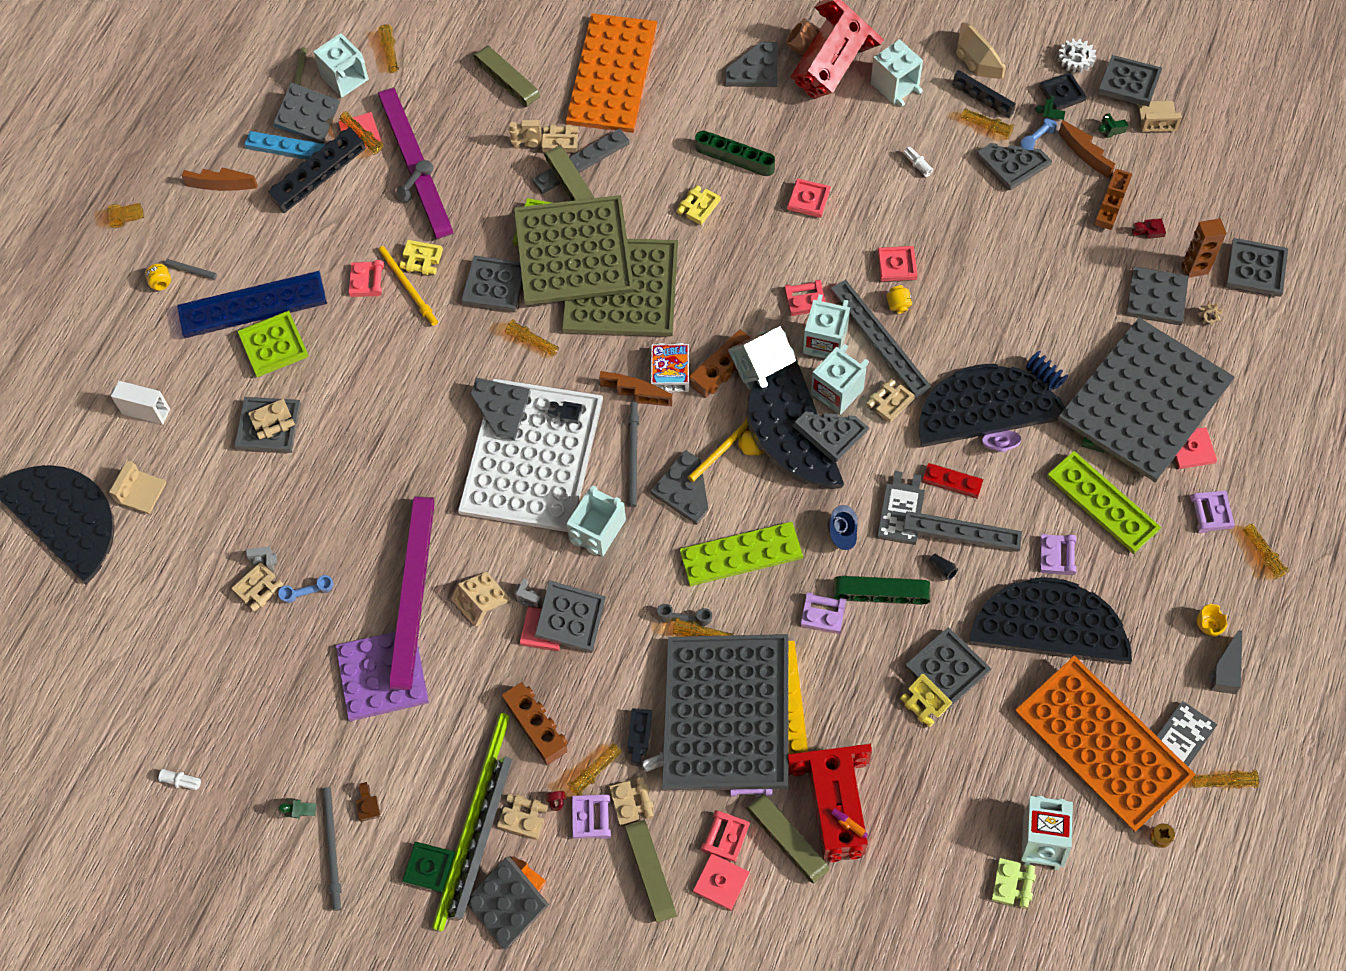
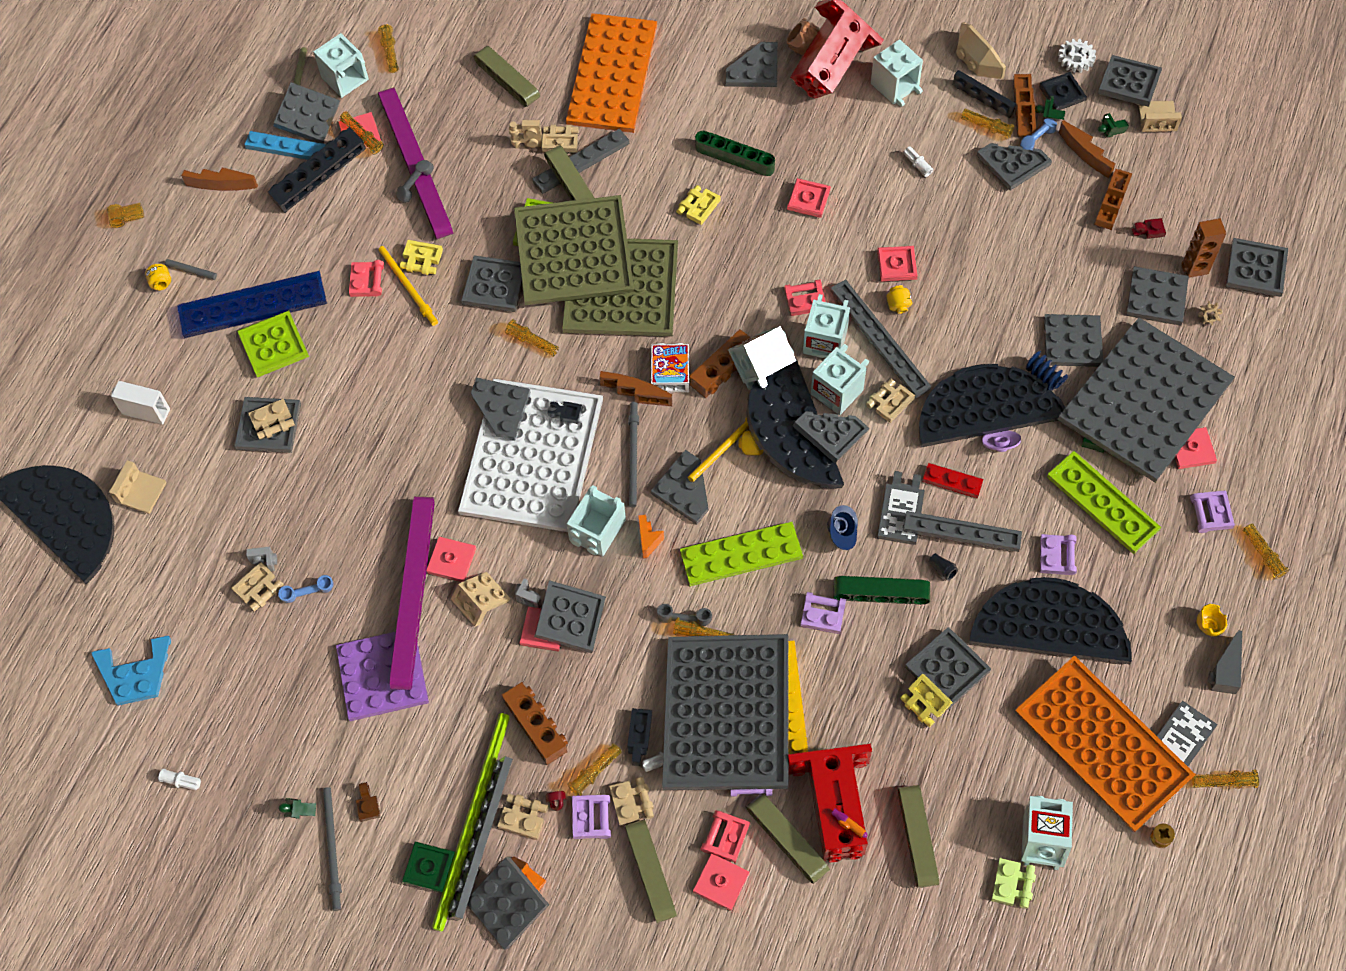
none -> dark azure wing [92,636,171,706]
none -> coral plate [426,537,476,582]
none -> orange slope [638,515,664,559]
none -> olive beam [898,785,939,888]
none -> dark orange slope [1013,74,1036,137]
none -> dark grey plate [1044,314,1103,367]

